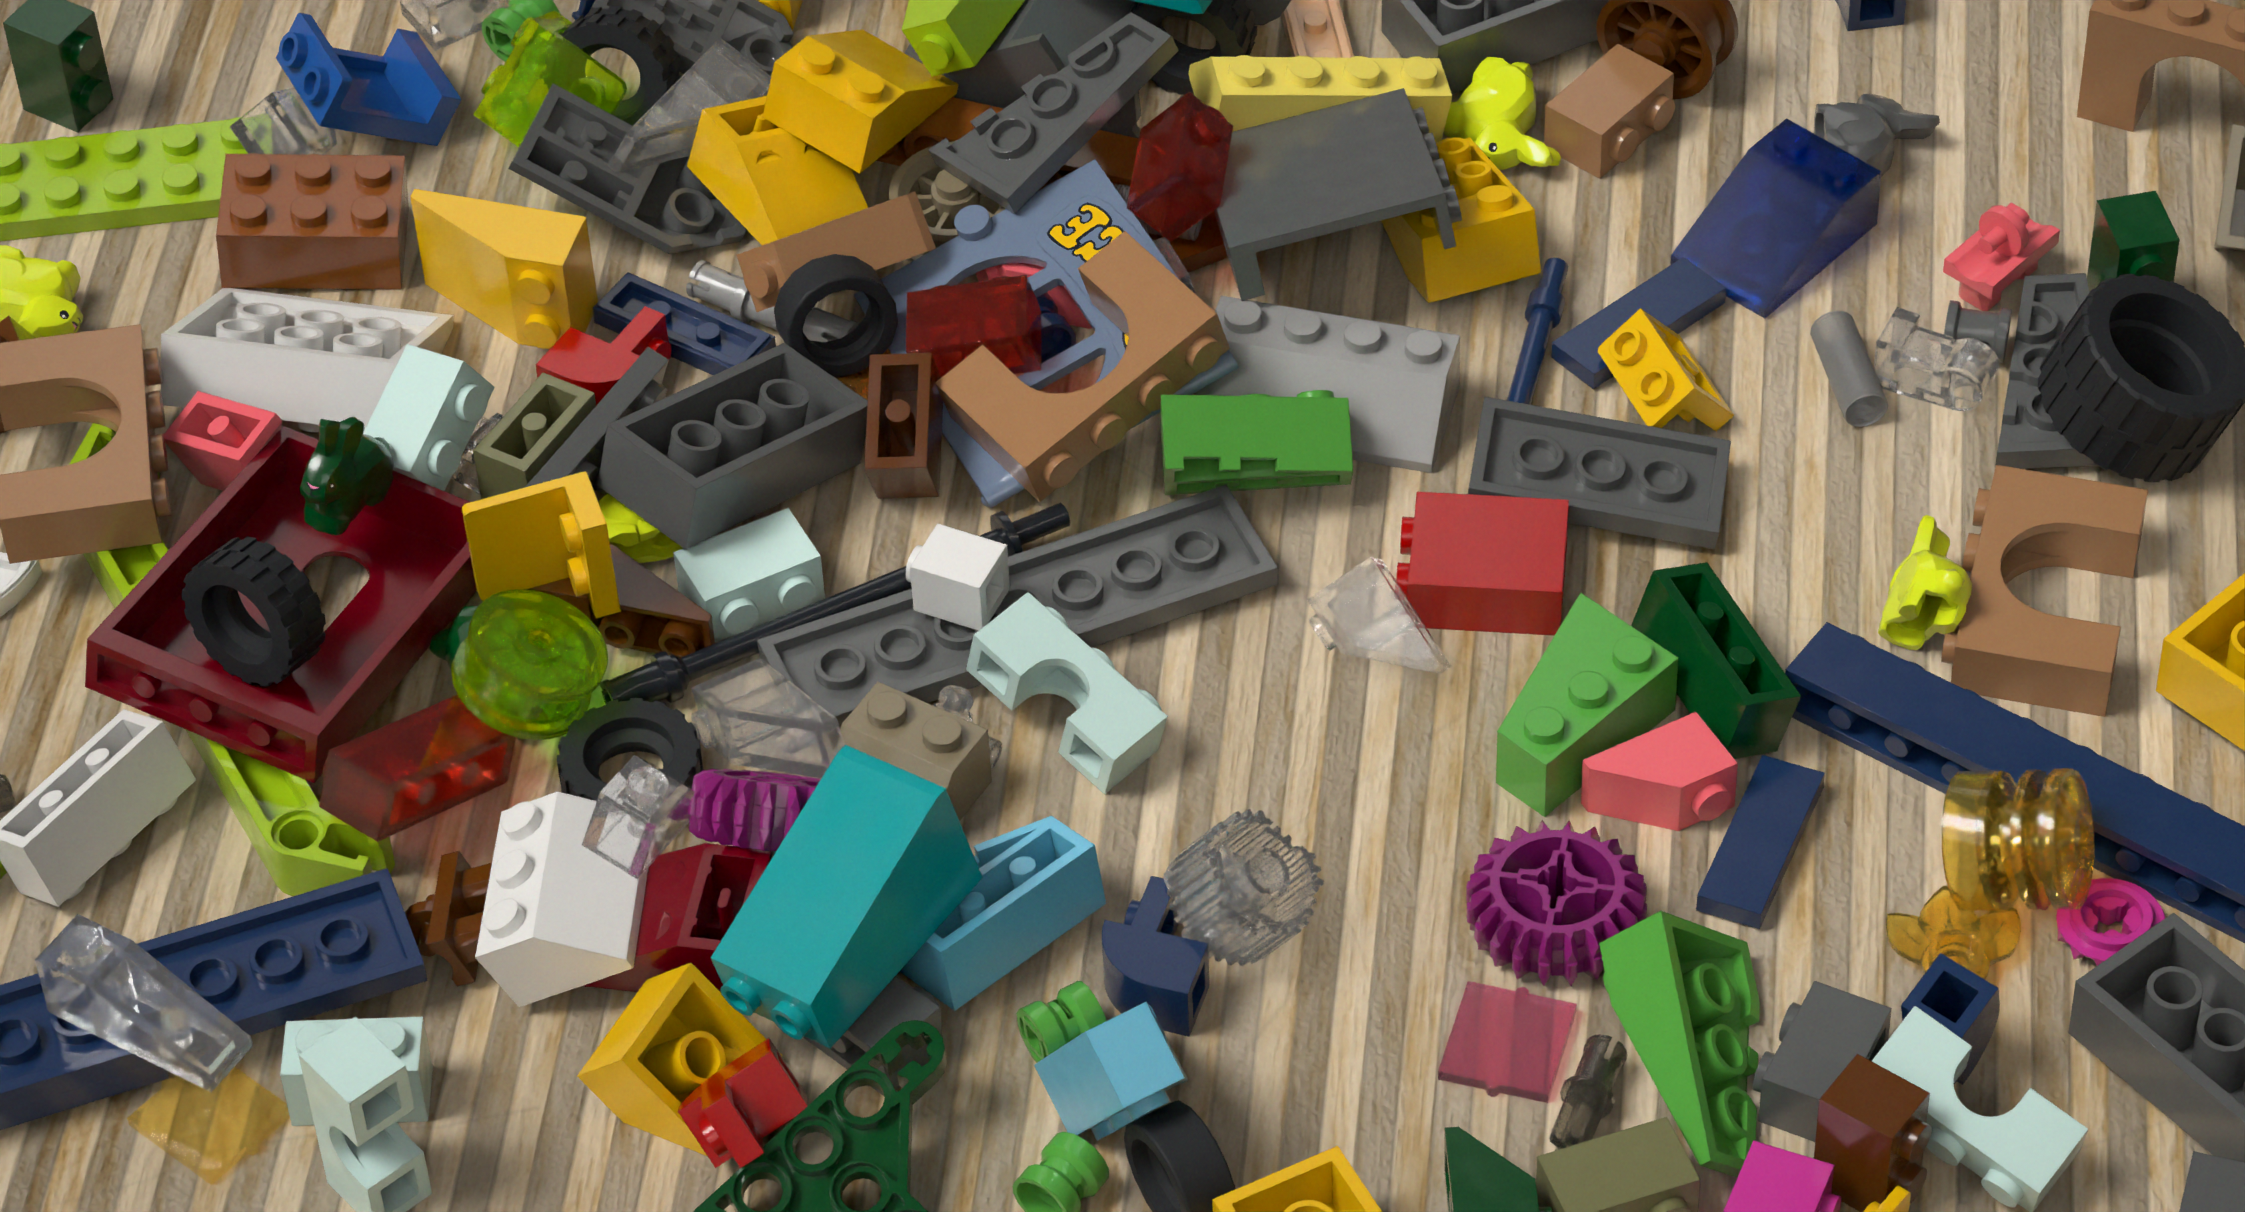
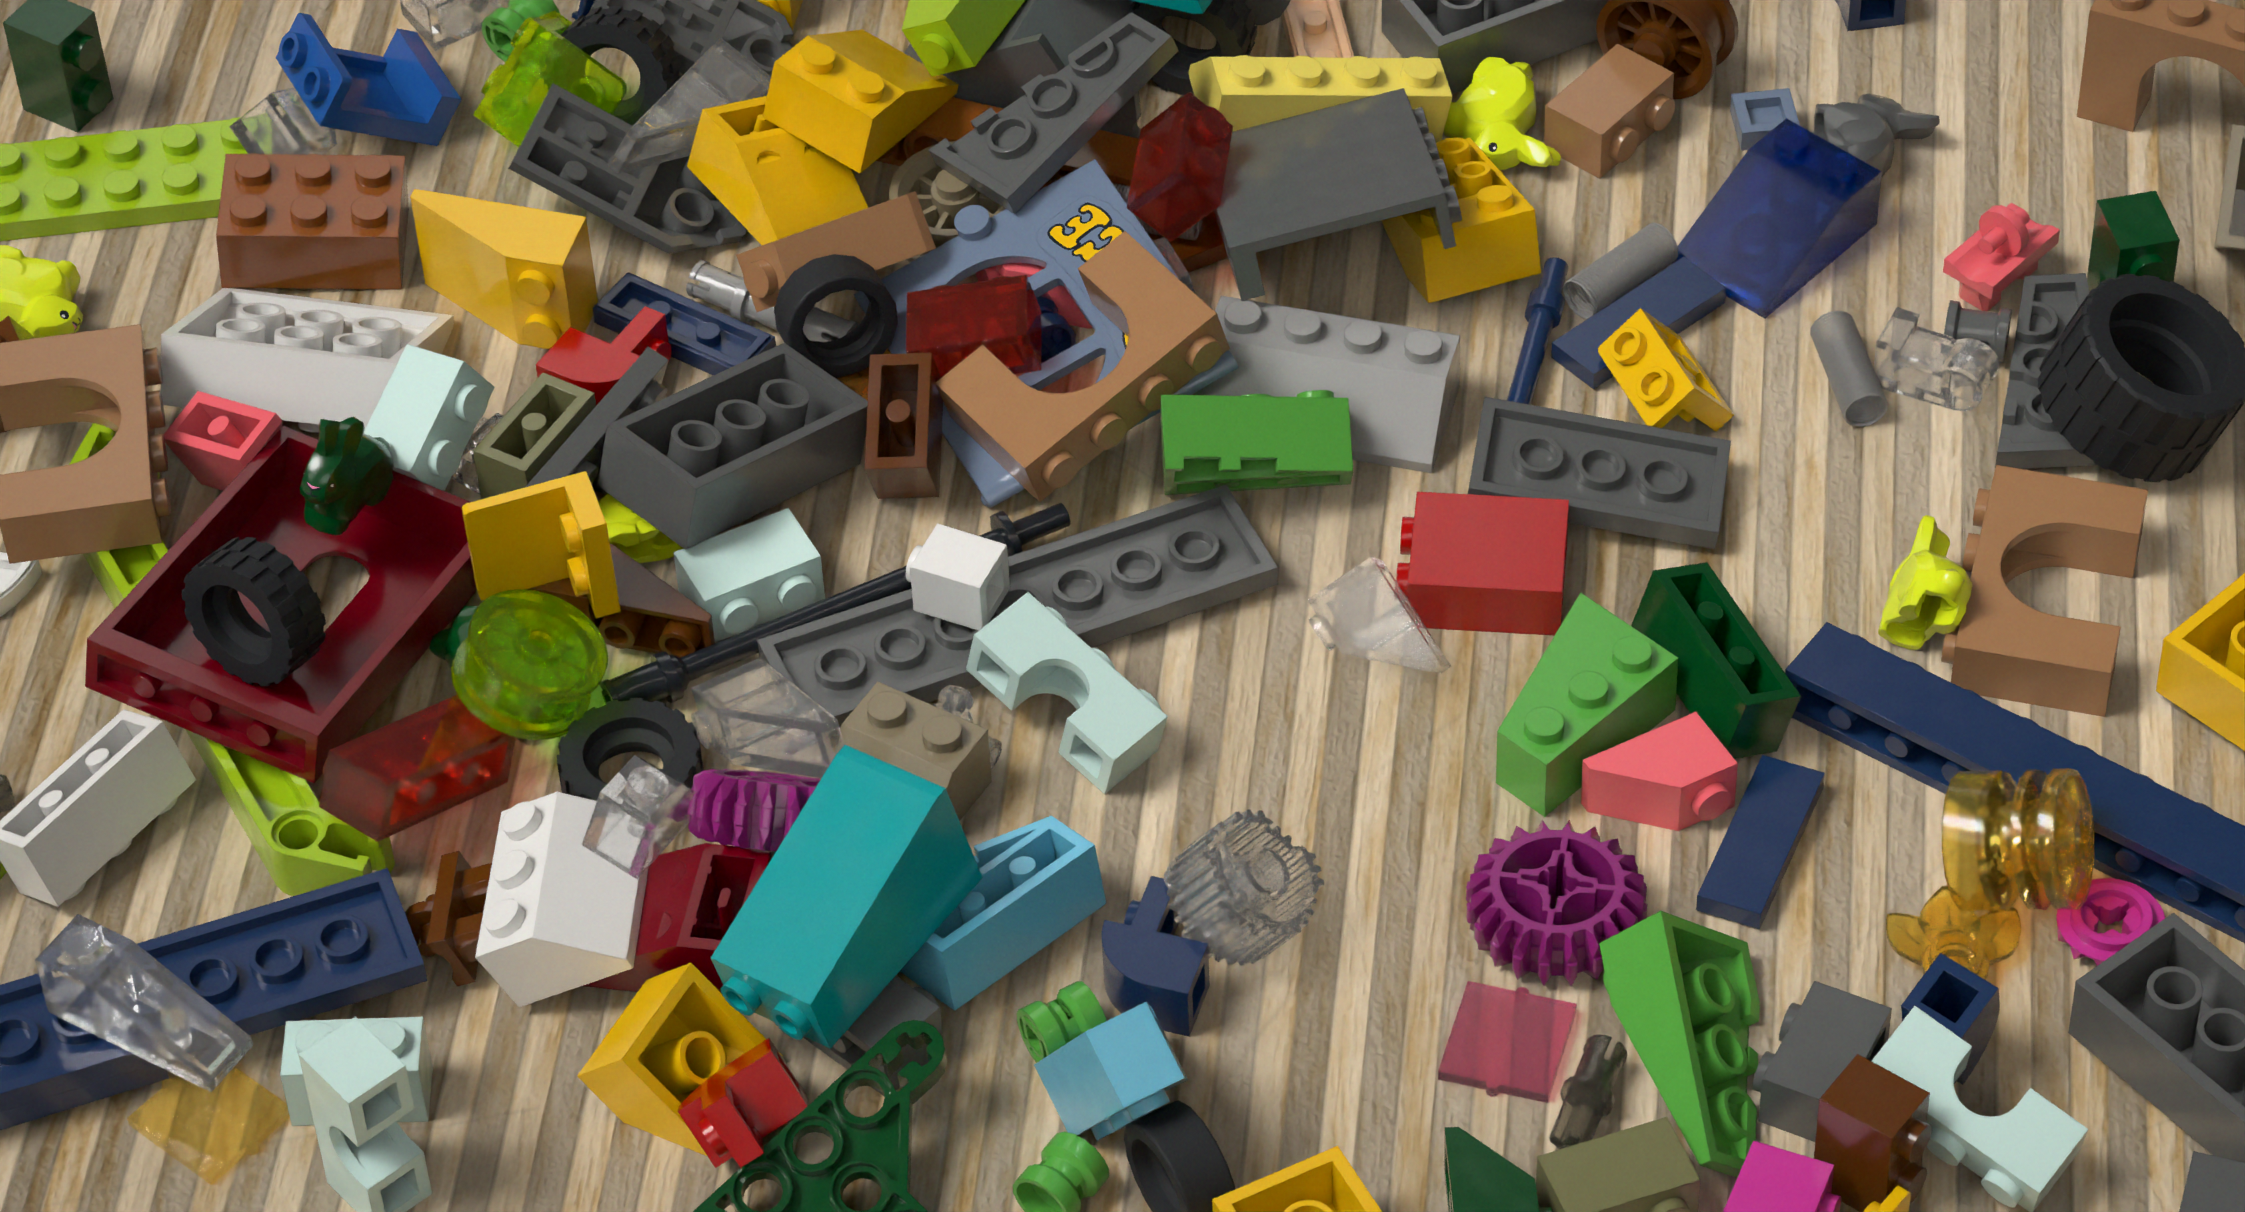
none -> light grey piece [1563,223,1678,319]
none -> sand blue plate [1730,88,1801,151]

